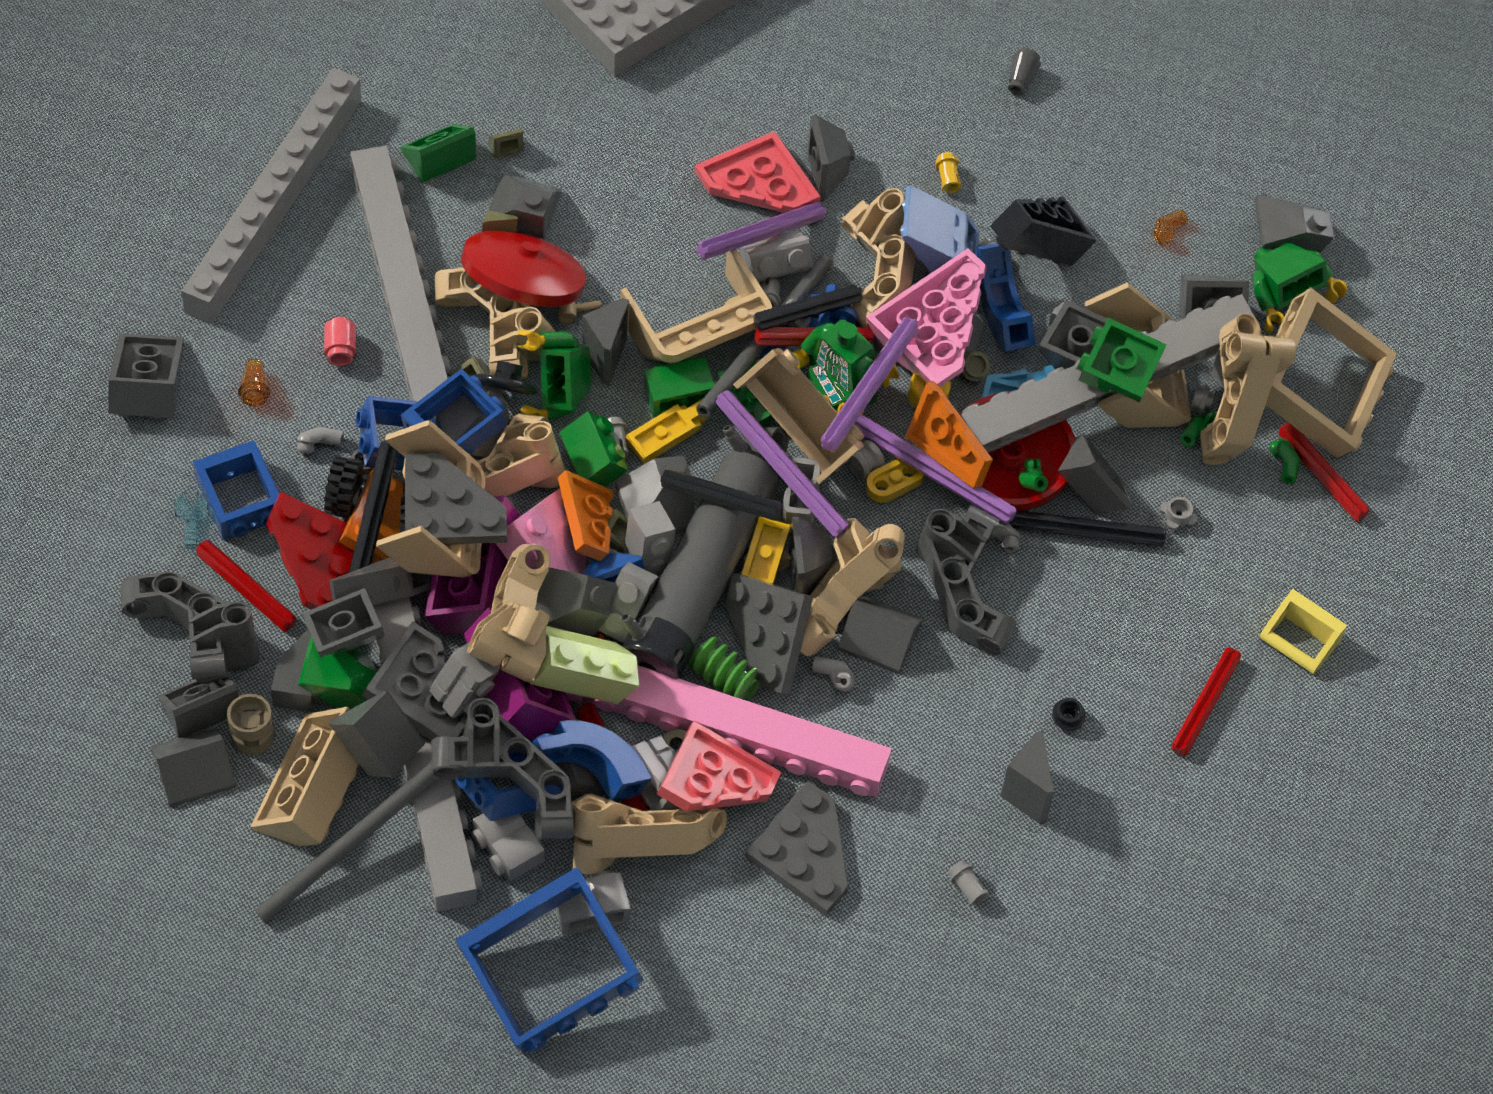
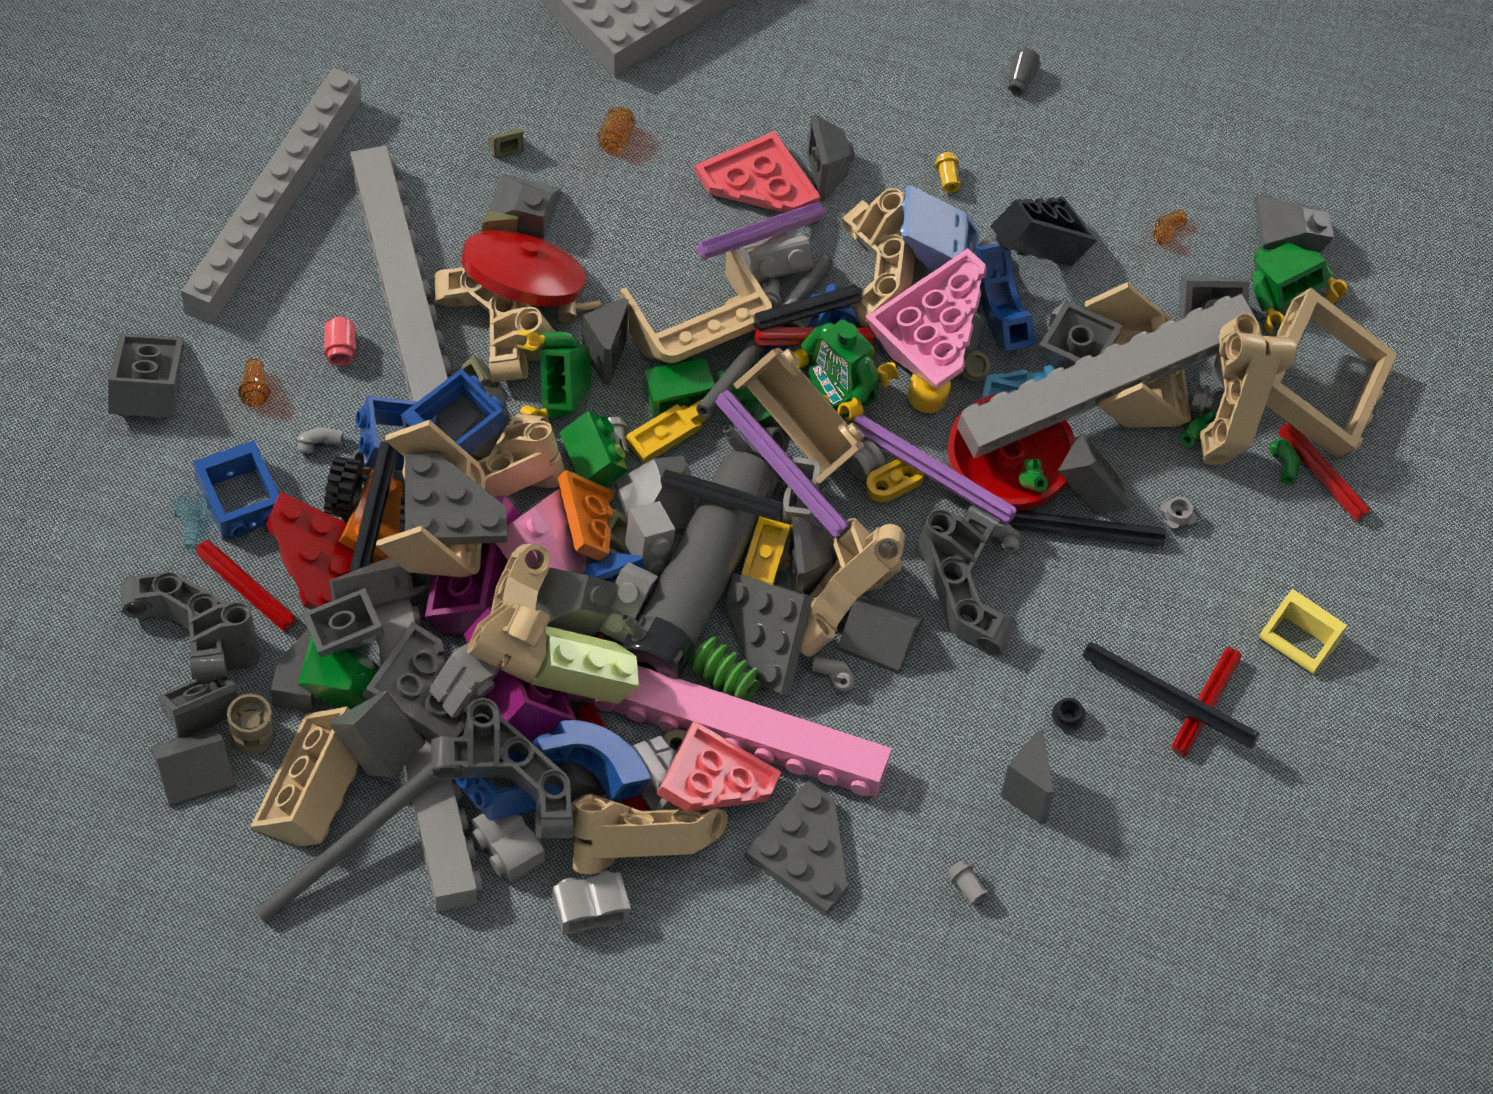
green slope [400,123,476,183] -> none
blue window [455,867,645,1054] -> none
black piece [475,361,537,395] -> none
medium lavender axle [821,317,918,452] -> none
orange wing [905,381,993,489] -> none
green plate [1076,317,1167,402] -> none
none -> clear orange brick [598,107,636,154]
none -> black axle [1083,643,1260,748]

